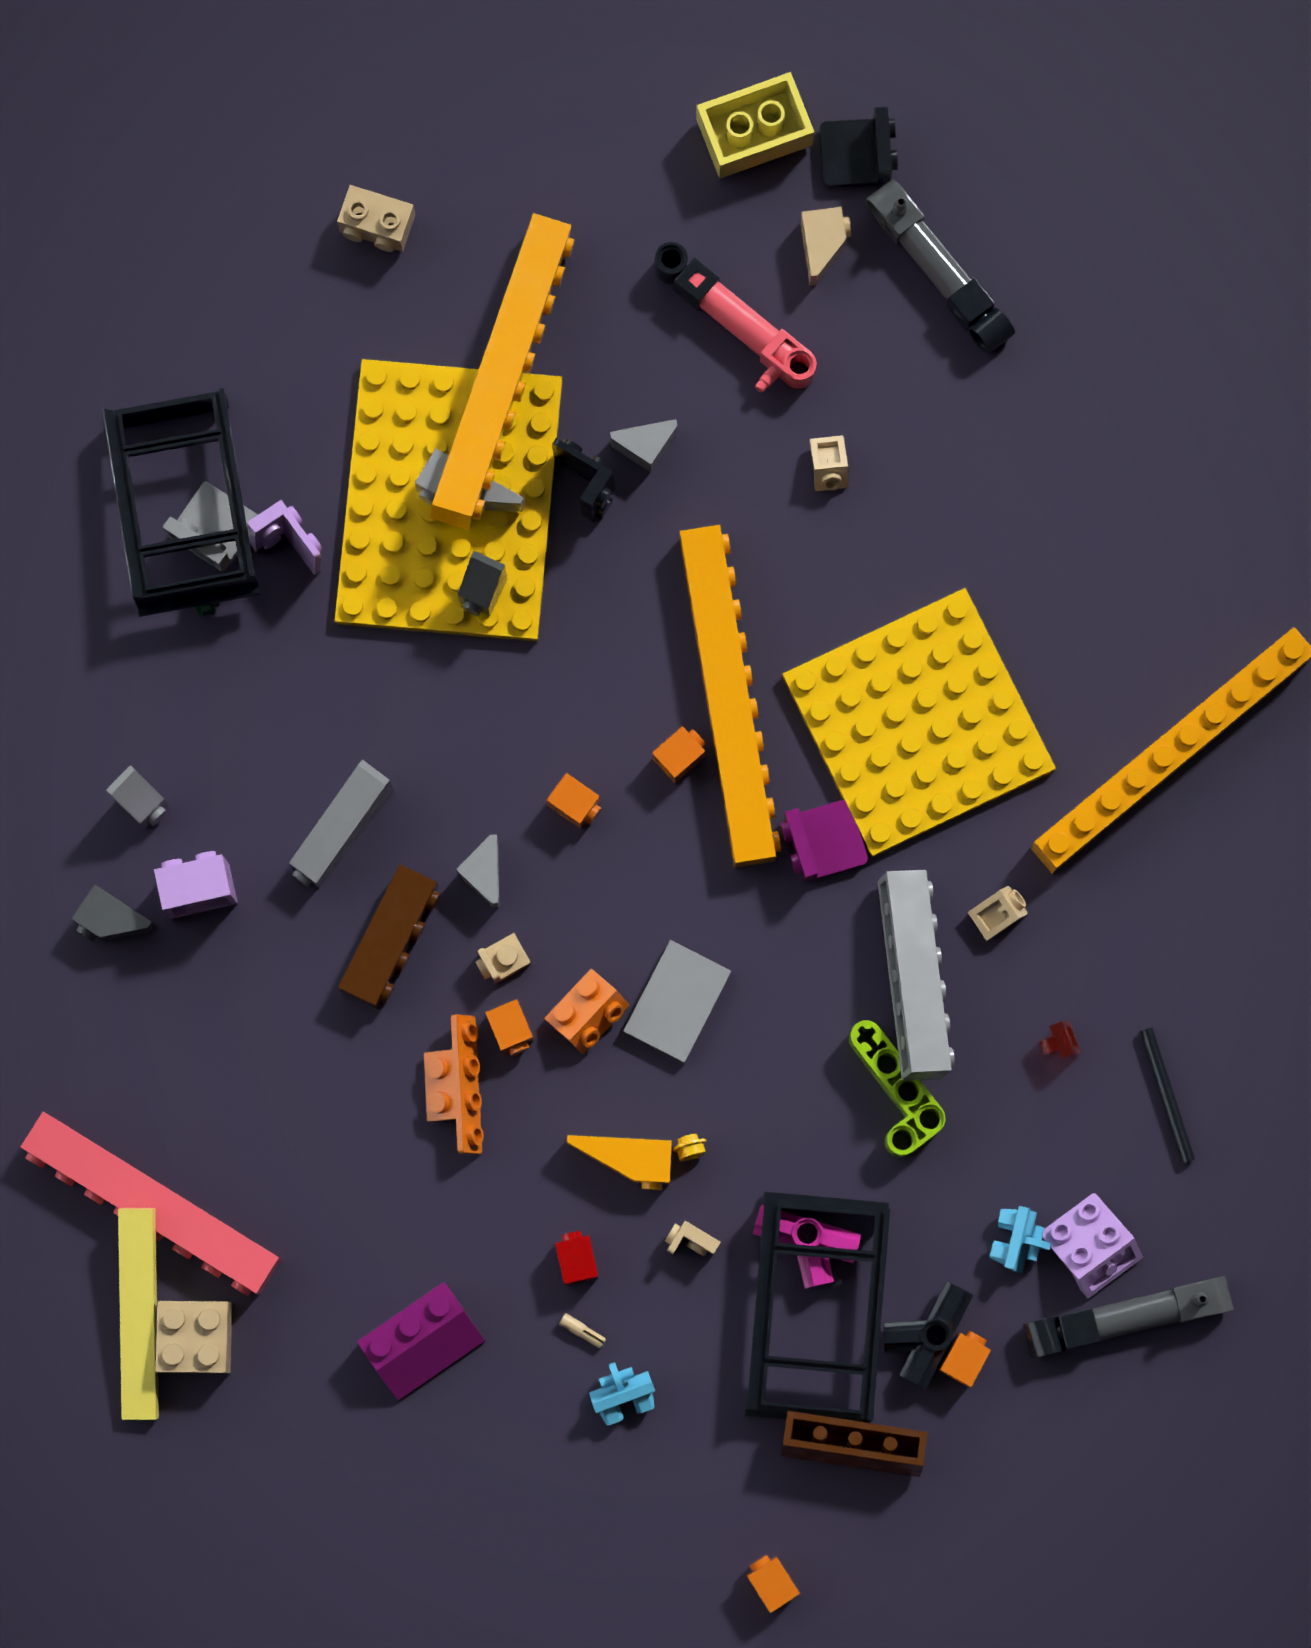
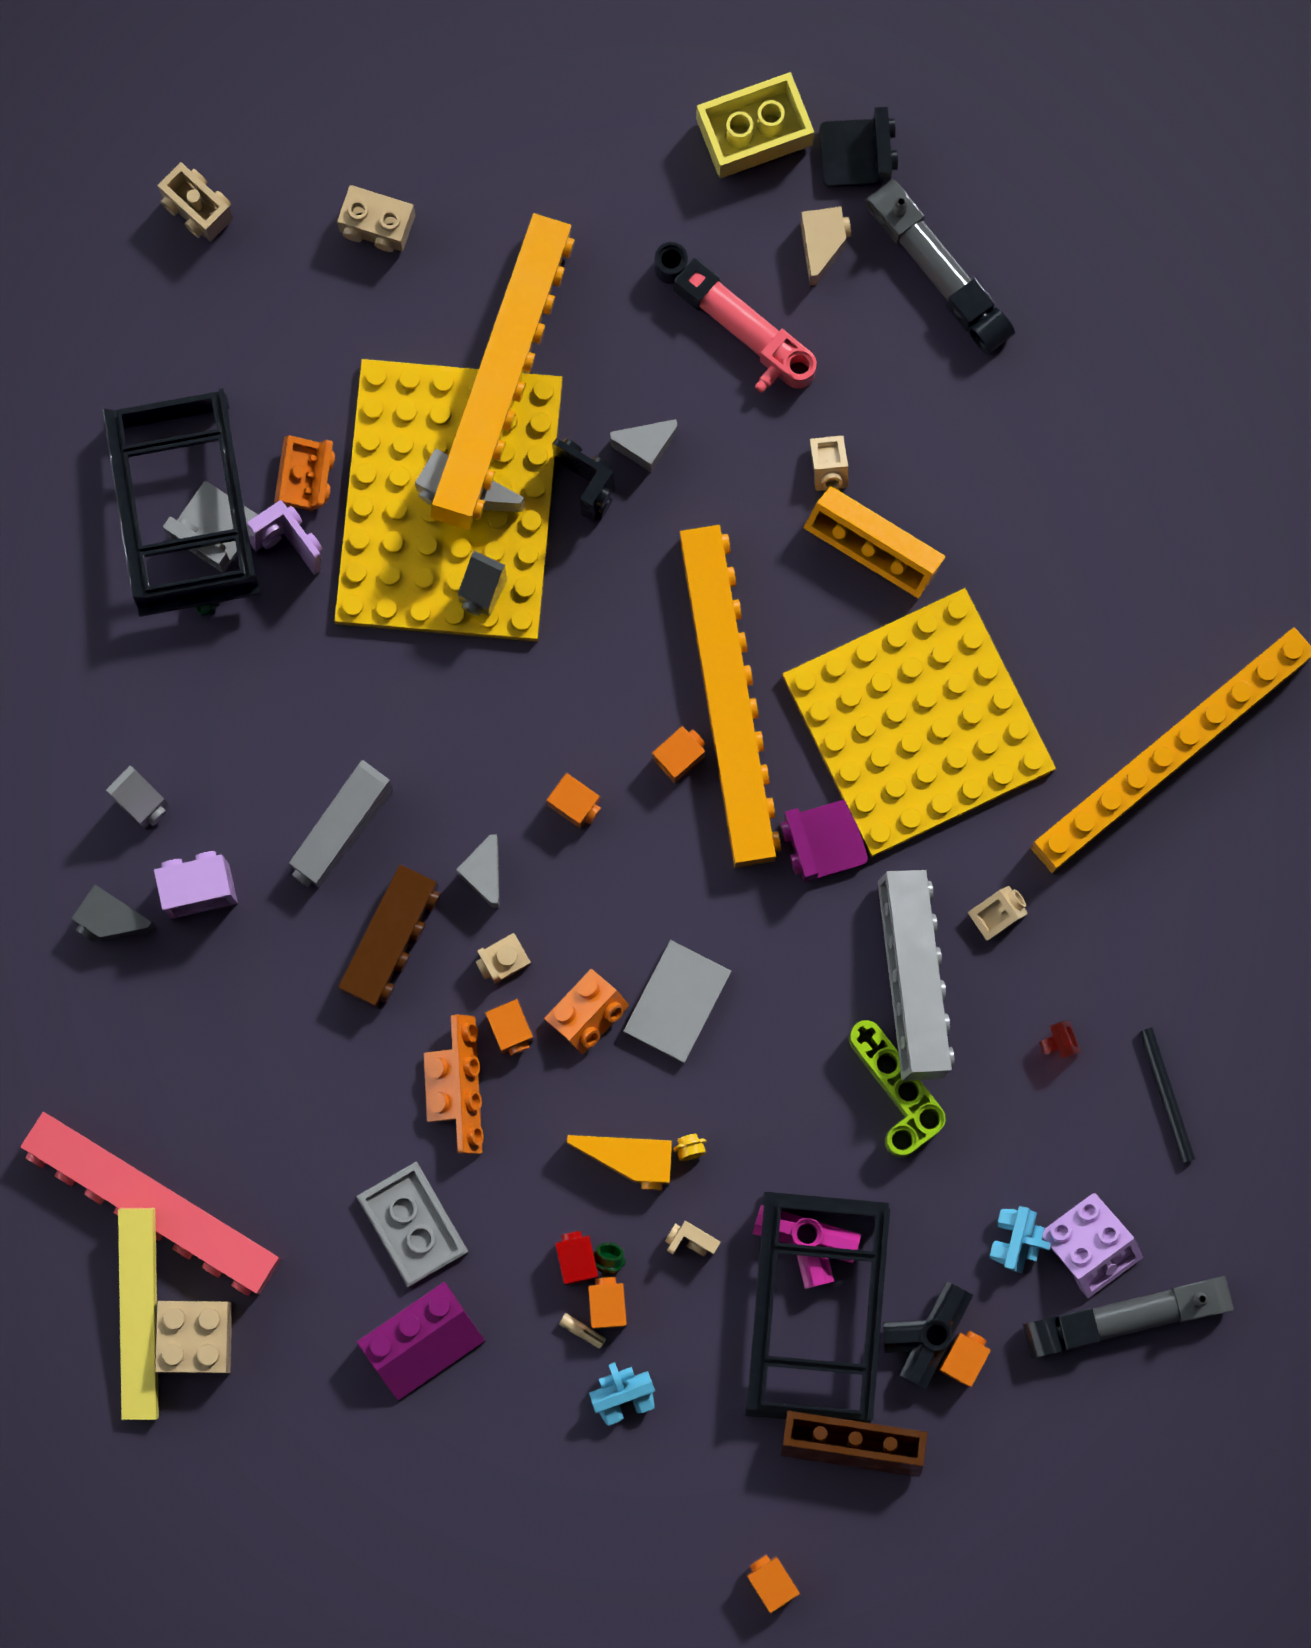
none -> tan brick [157,162,233,242]
none -> orange bracket [274,435,335,511]
none -> light grey tile [356,1161,468,1287]
none -> orange brick [588,1277,627,1329]
none -> dark green plate [593,1242,626,1274]
none -> light orange brick [803,486,946,599]

